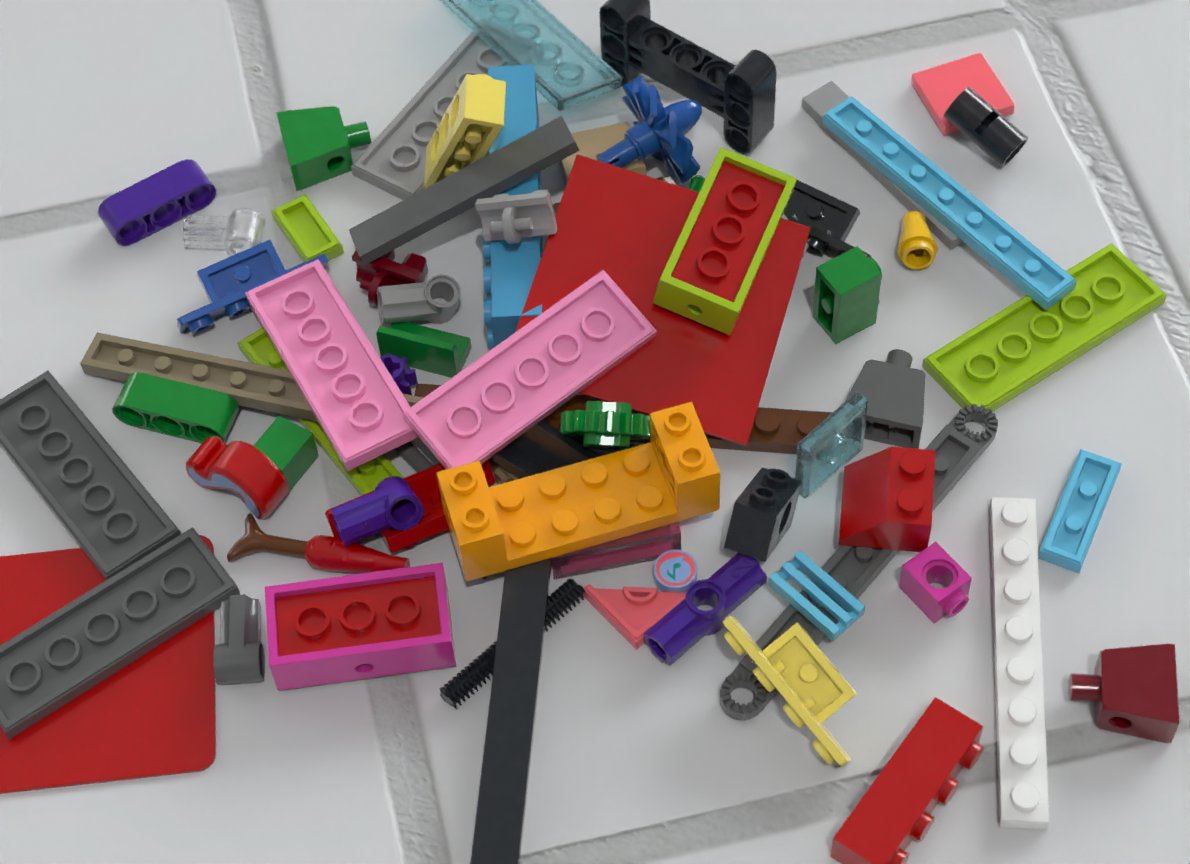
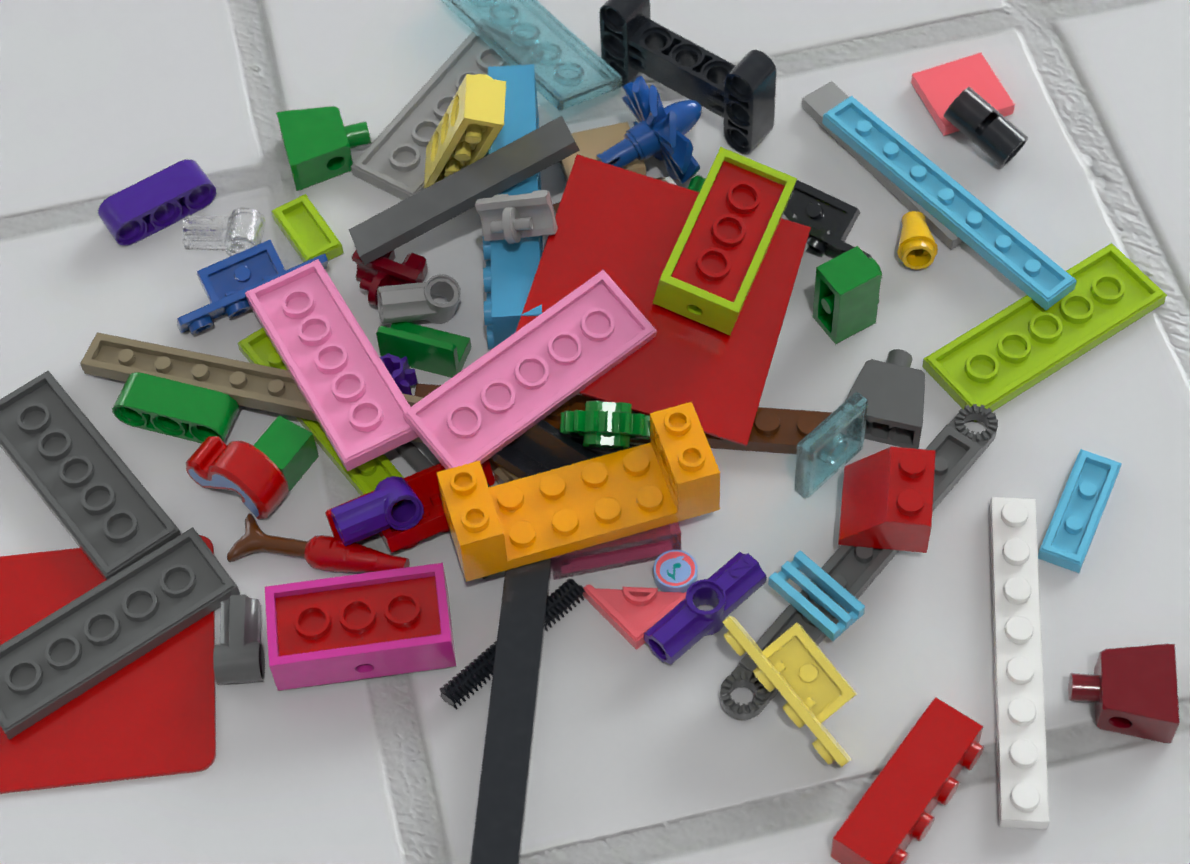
black brick [724,467,803,562] -> none
dark pink brick [899,542,972,623] -> none

